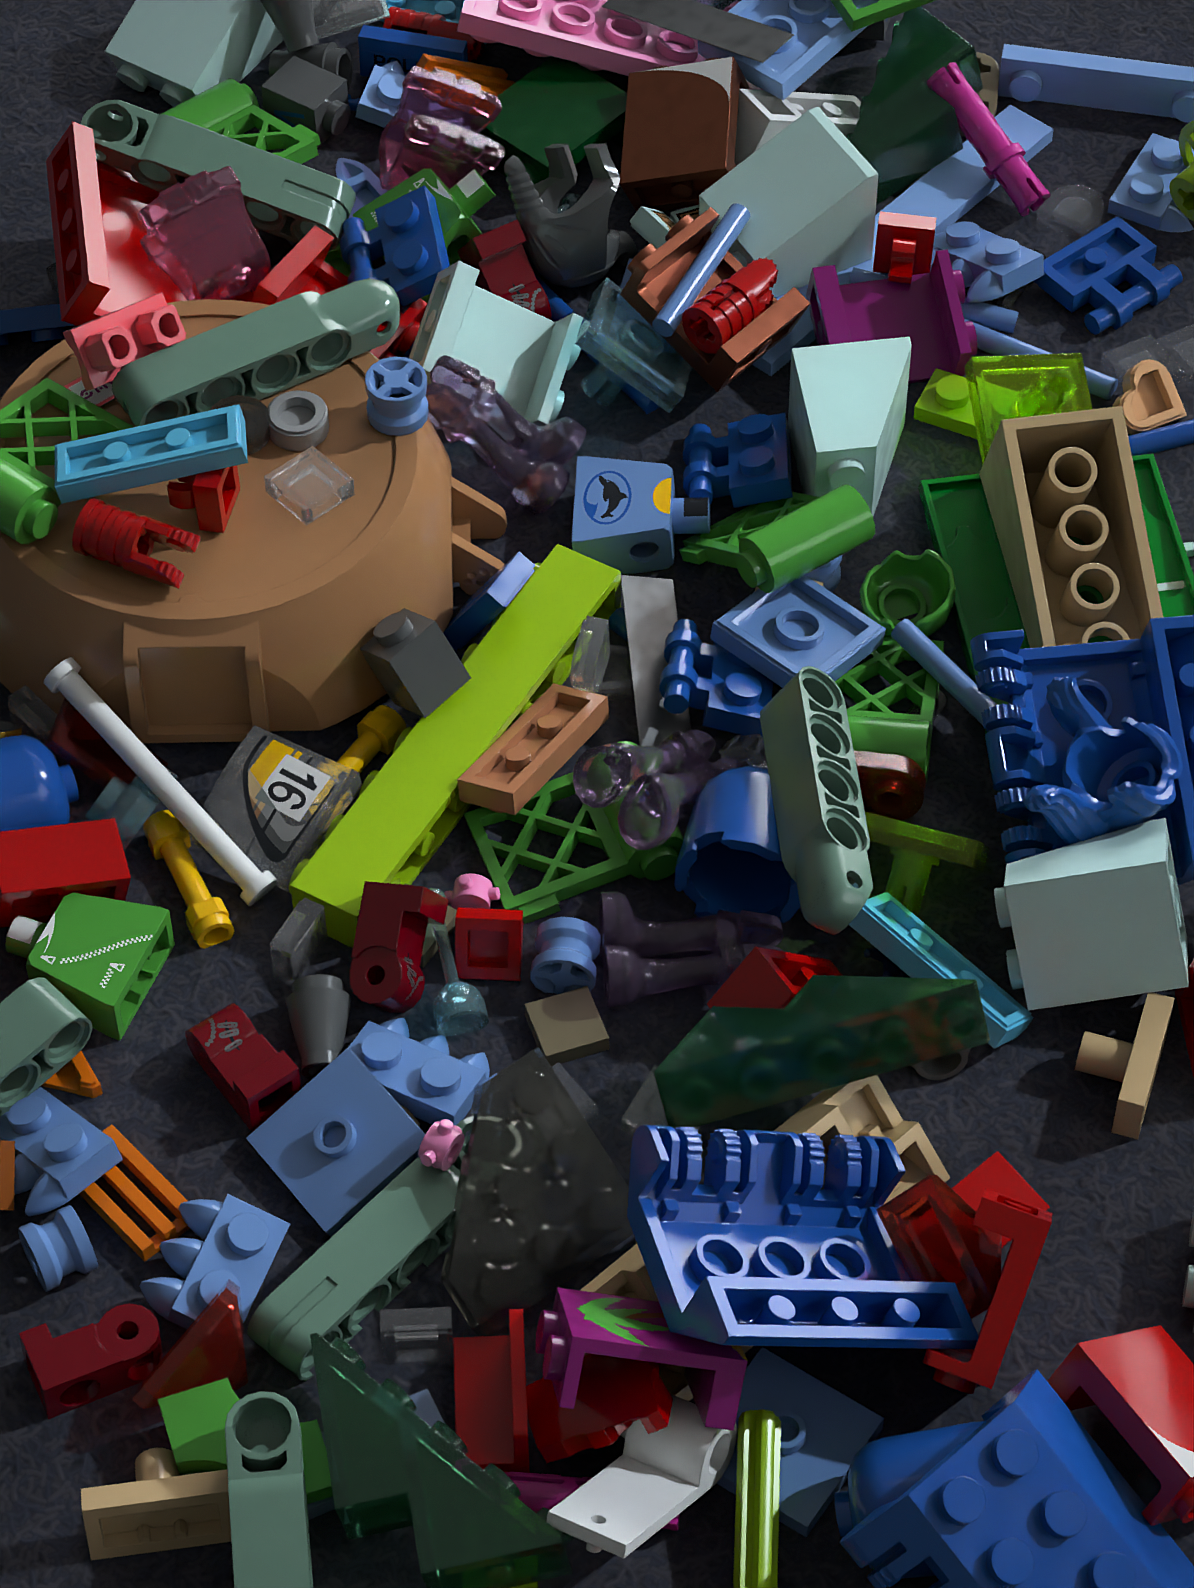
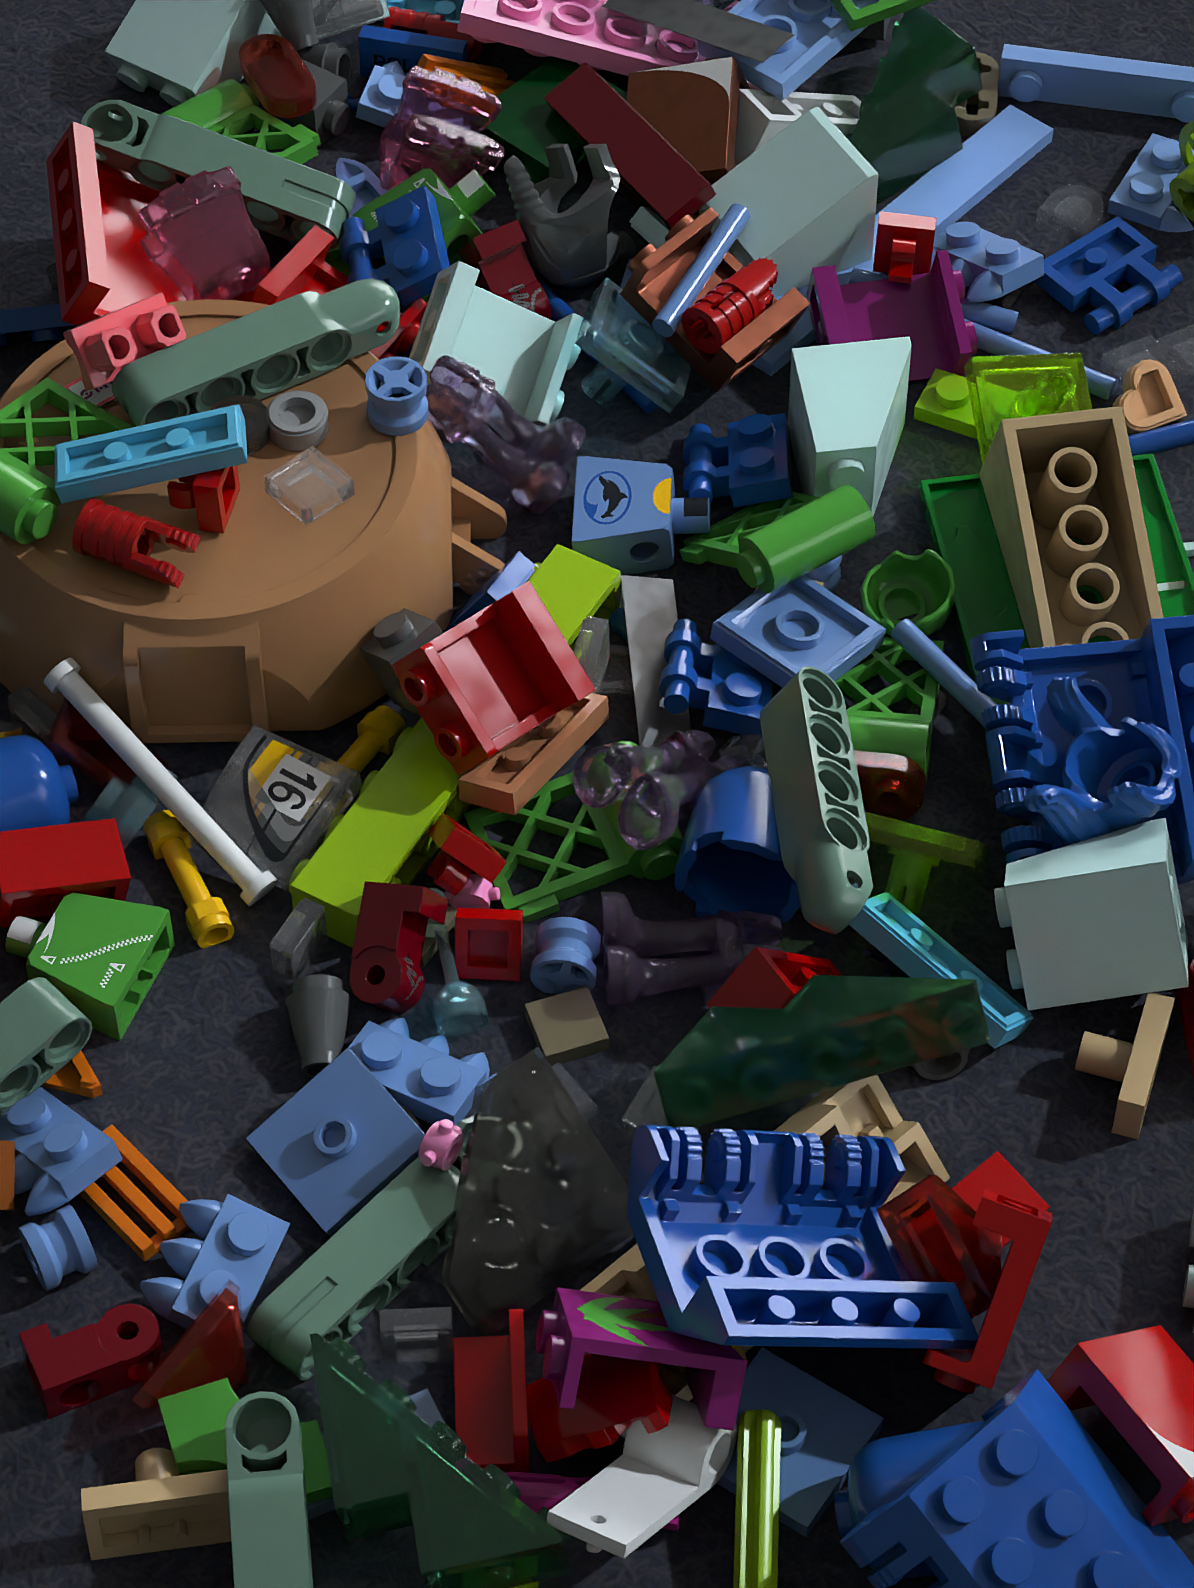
dark red leg [185,1003,301,1132] -> none
dark pink pin [927,62,1051,216] -> none
none -> clear red tile [239,34,317,118]
none -> red panel [390,581,596,775]
none -> red tile [426,812,507,896]
none -> dark red tile [544,62,716,229]

